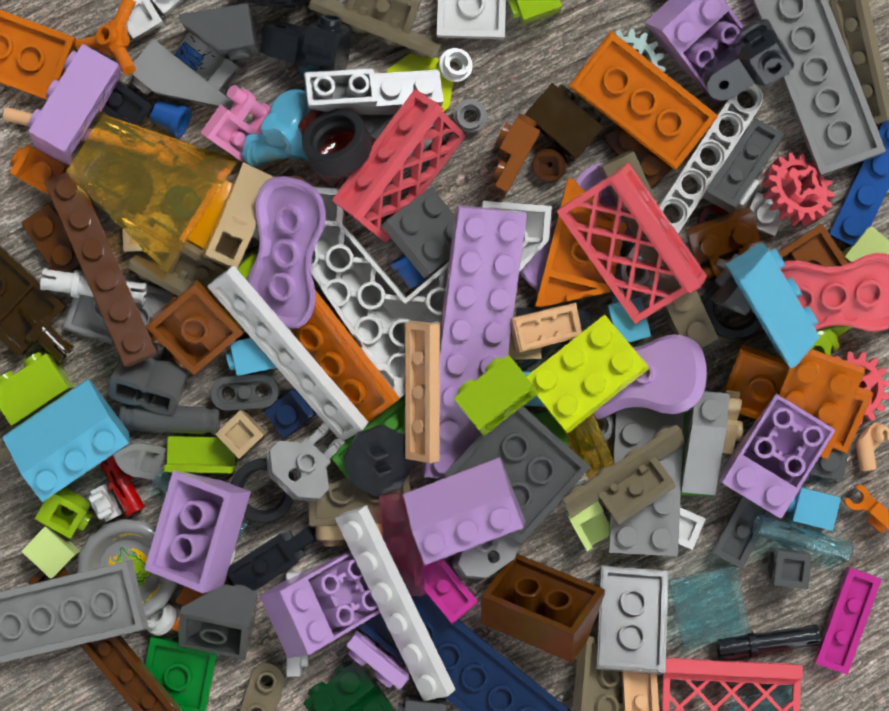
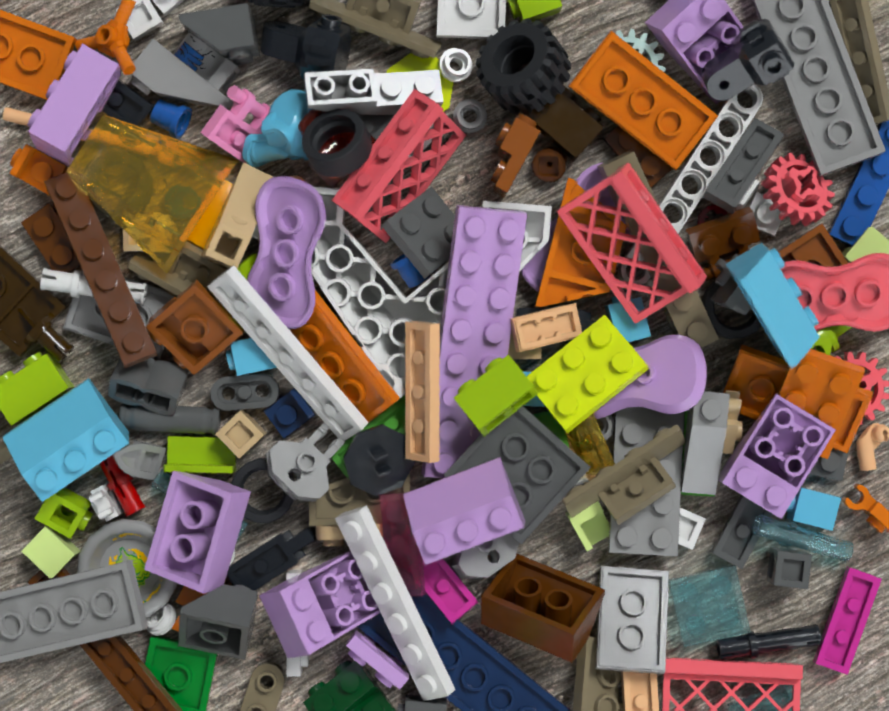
none -> black tyre [476,19,571,115]

